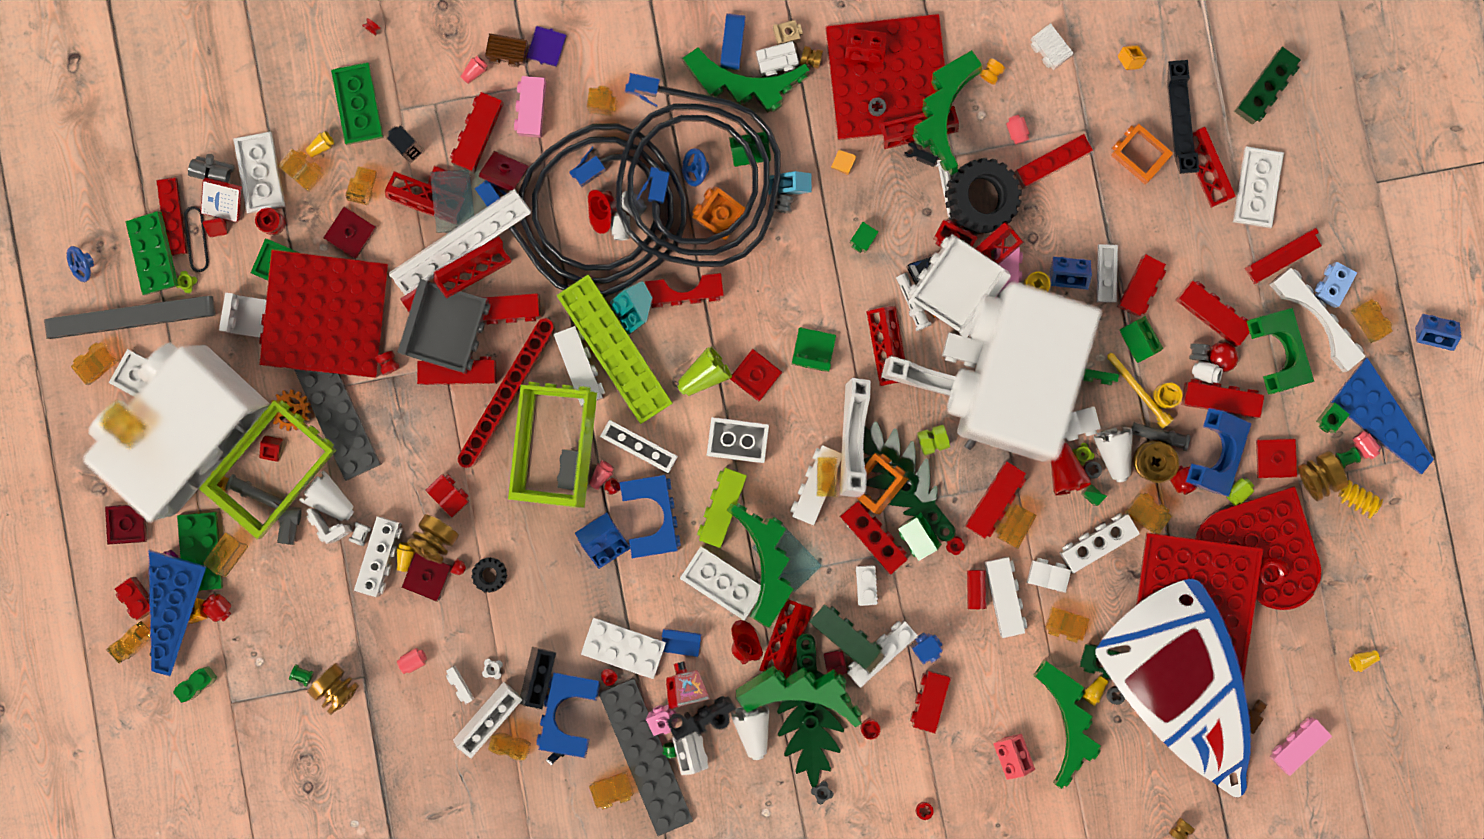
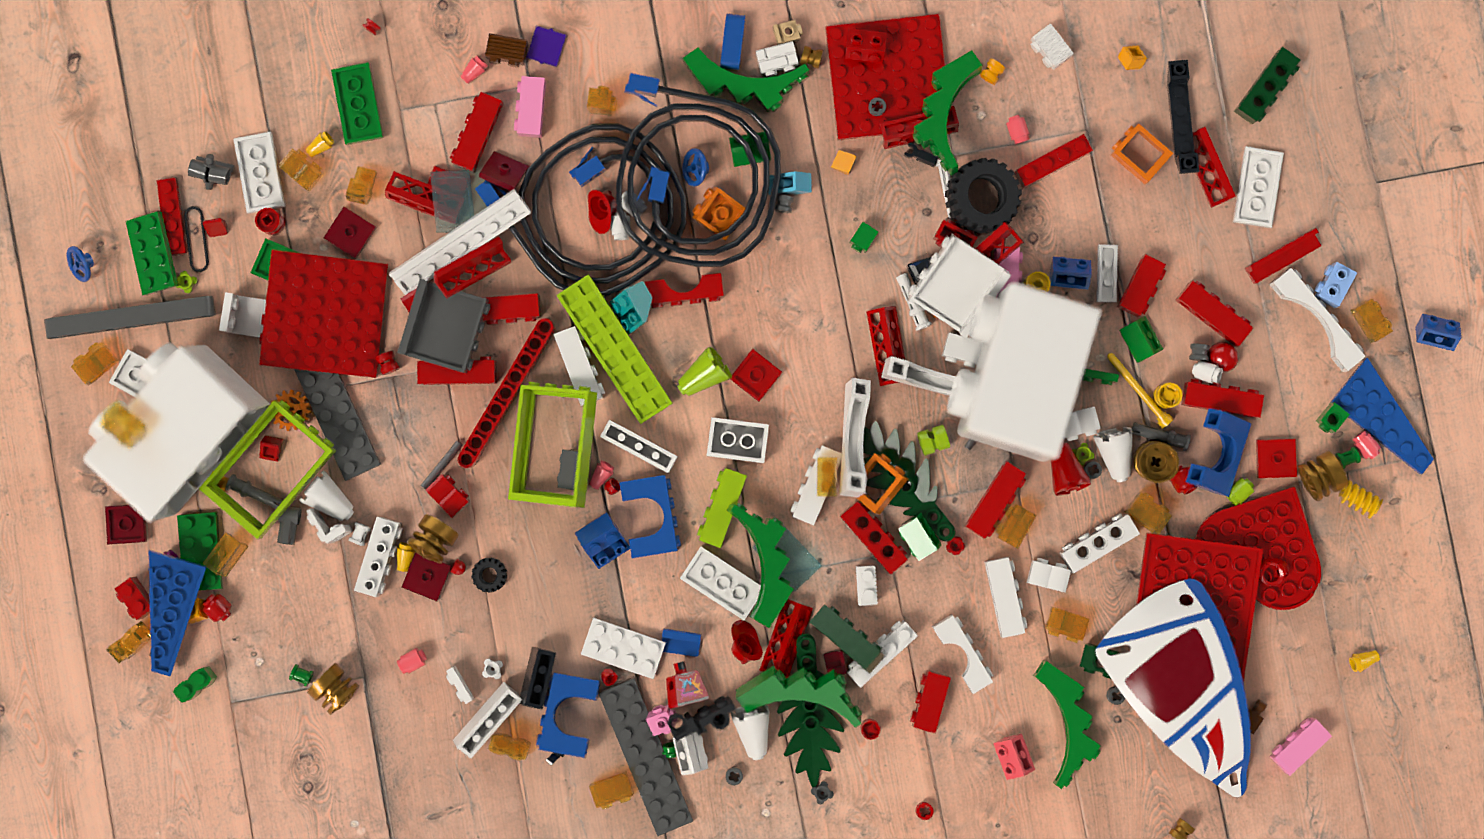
white tile [200,178,242,222] -> none
black brick [386,125,424,164] -> none
green bracket [791,327,836,373] -> none
blue brick [910,632,943,665] -> none
red pin [967,570,987,609] -> none
green slope [1081,484,1107,506] -> none
yellow cone [1082,676,1109,706] -> none
green arch [1247,308,1314,395] -> none
none -> flat silver bar [421,441,463,490]
none -> dark grey bush [726,767,743,786]
none -> white arch [932,615,993,694]

